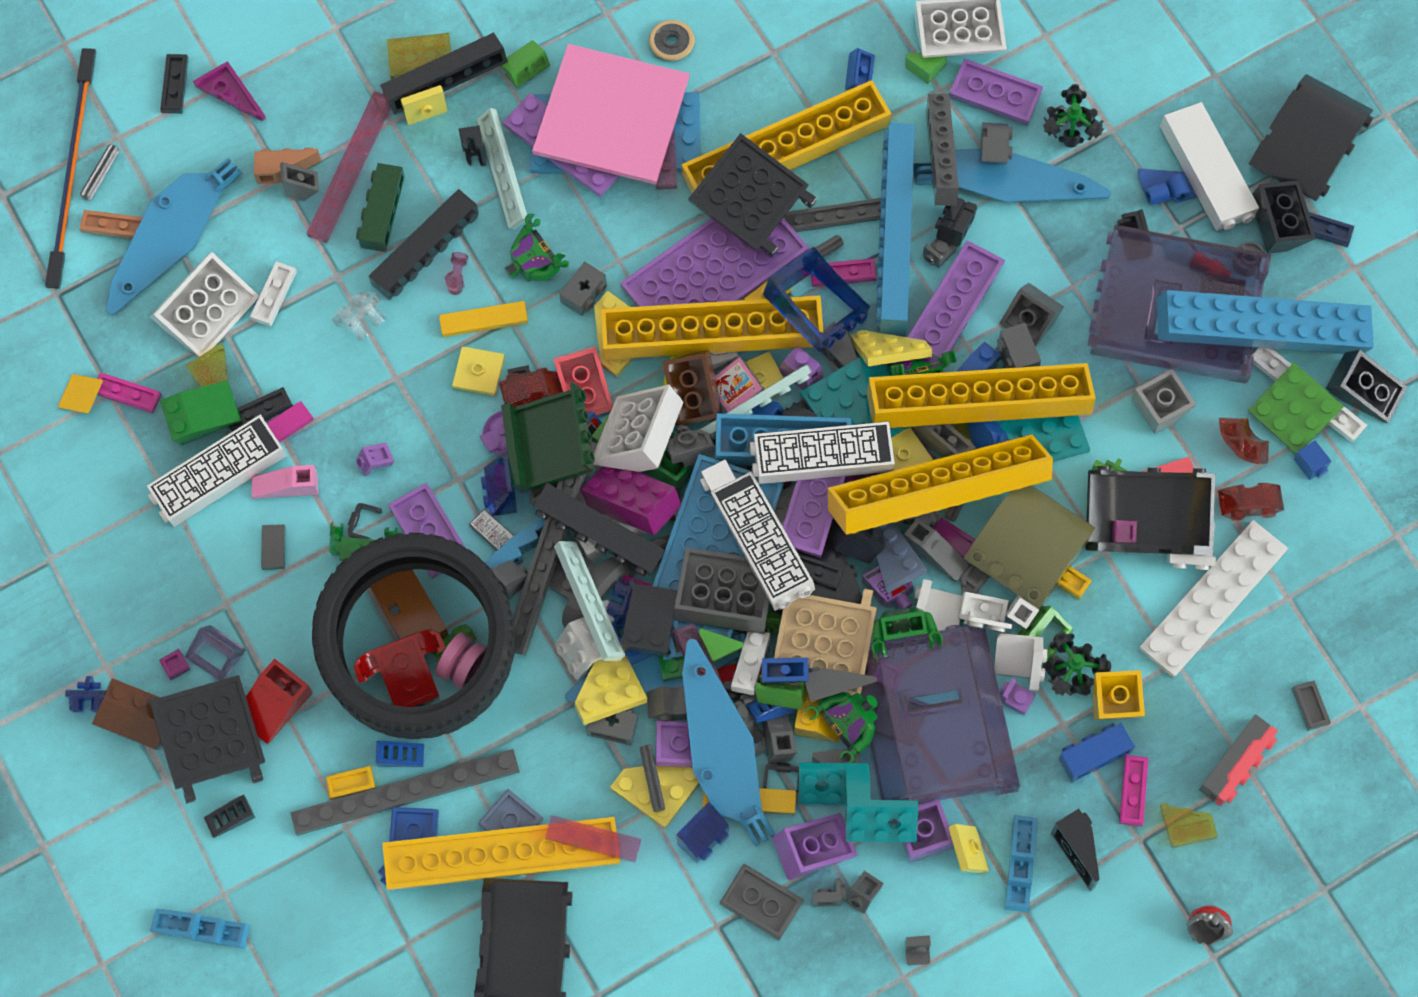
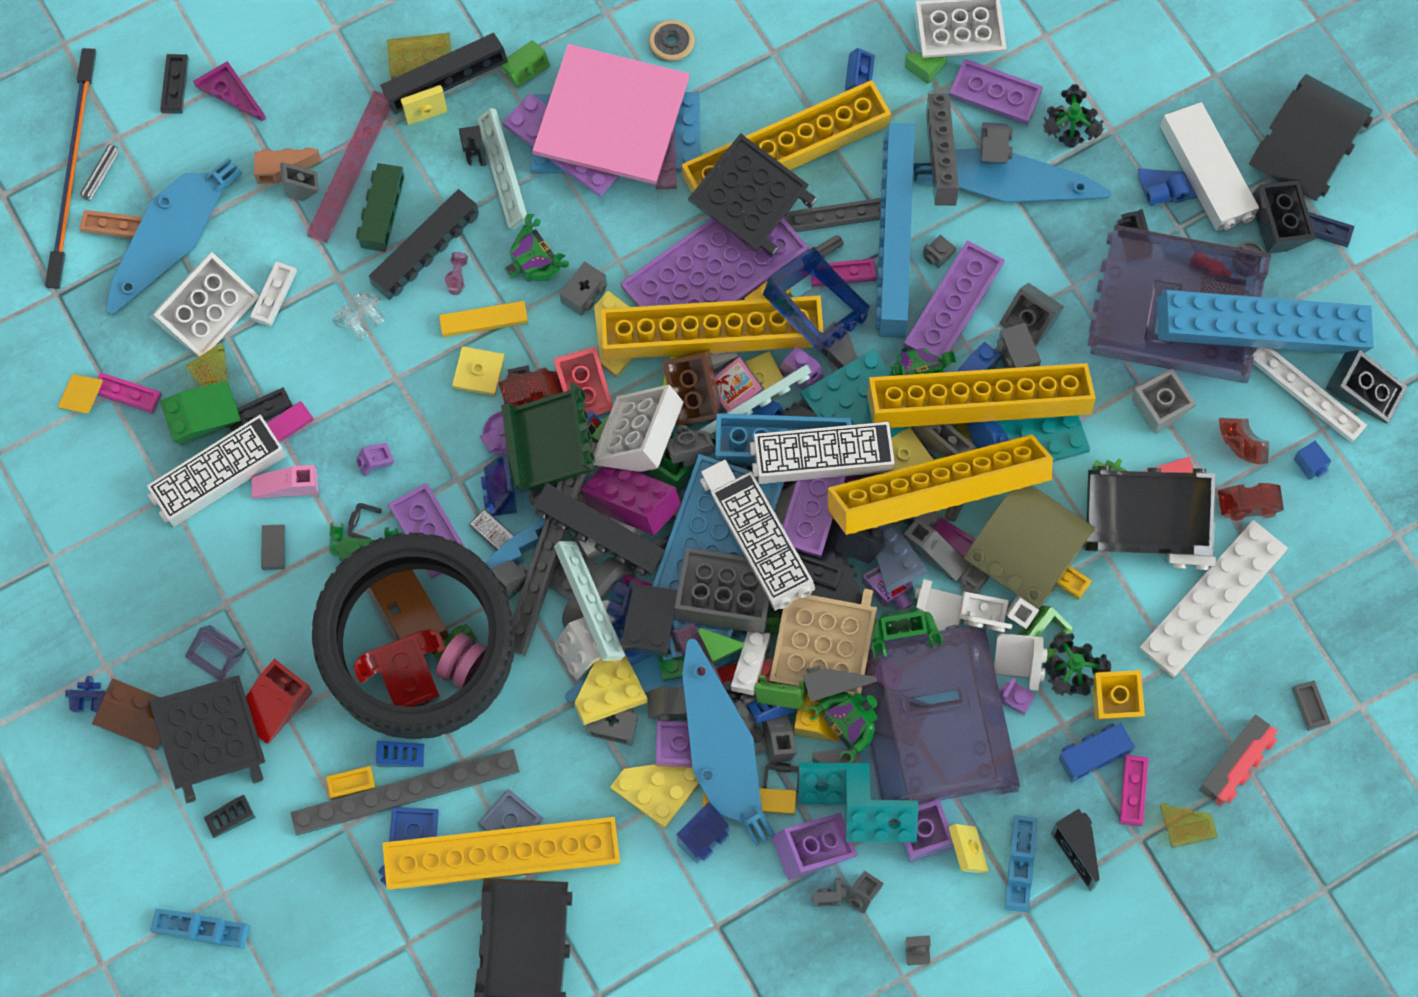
magenta tile [159,649,190,680] -> none
clear pink tile [545,815,641,863] -> none
dark grey axle [640,745,665,812] -> none
dark grey tile [720,864,804,941] -> none
blue slope [762,658,809,684] -> none
light yellow plate [850,330,932,366] -> none
black brick [935,197,978,247] -> none
magenta tile [1112,520,1137,543] -> none
flat silver hair [1186,905,1233,946] -> none
bright green plate [1248,362,1344,454] -> none

